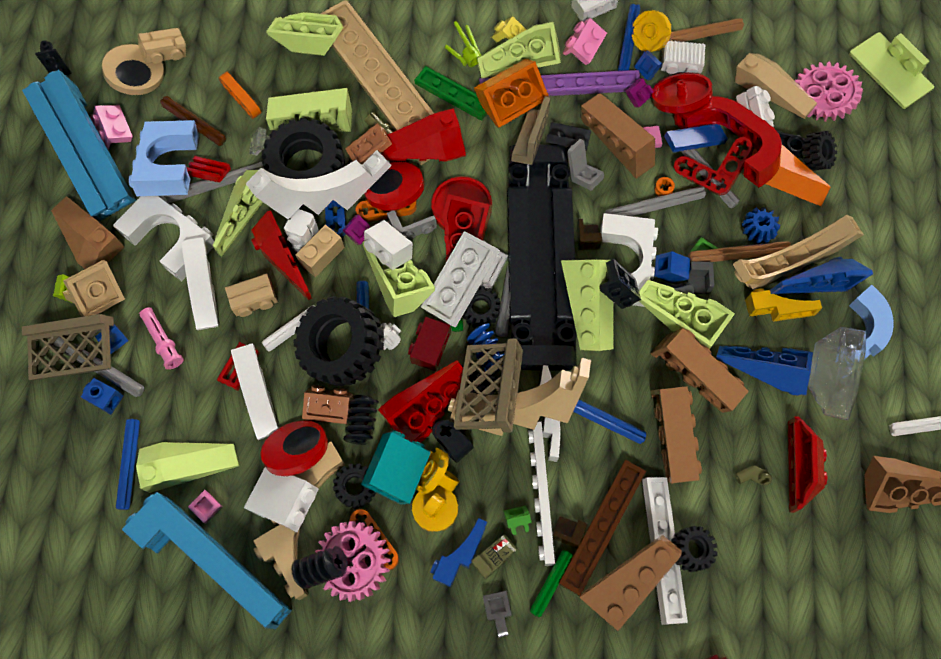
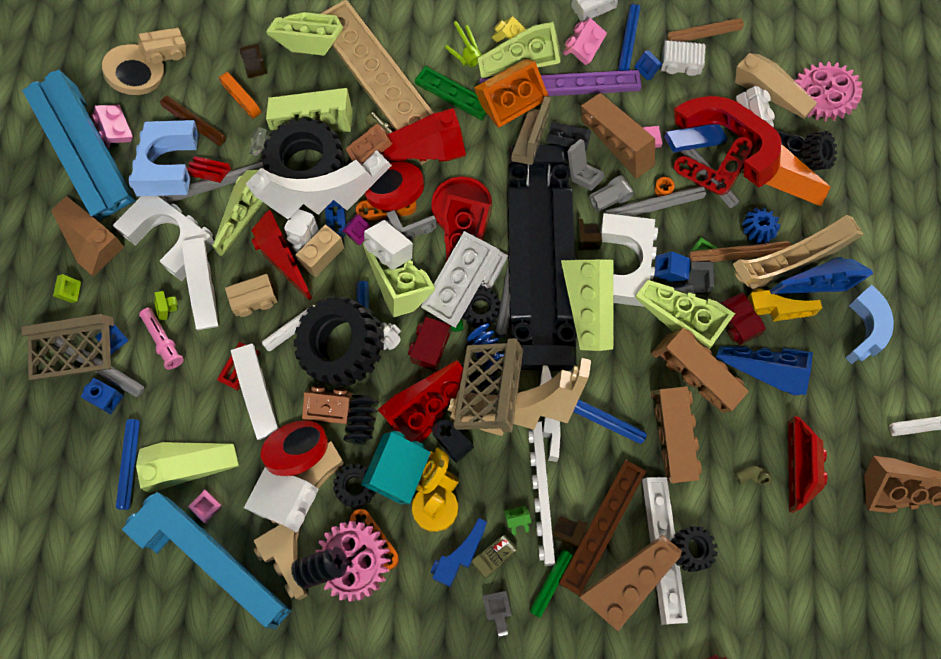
black hinge [35,40,72,75] -> none
tan bracket [62,260,125,317] -> none
black bracket [599,259,641,309] -> none
magenta tile [625,78,654,108] -> none
yellow tile [632,10,671,52] -> none
red piece [652,73,713,113] -> none
clear wedge [808,326,866,421] -> none
yellowish green bracket [849,32,934,109] -> none
none -> lime tile [154,291,178,321]
none -> dark brown panel [239,43,268,79]
none -> light grey piece [589,175,635,212]
none -> dark red brick [720,292,766,346]

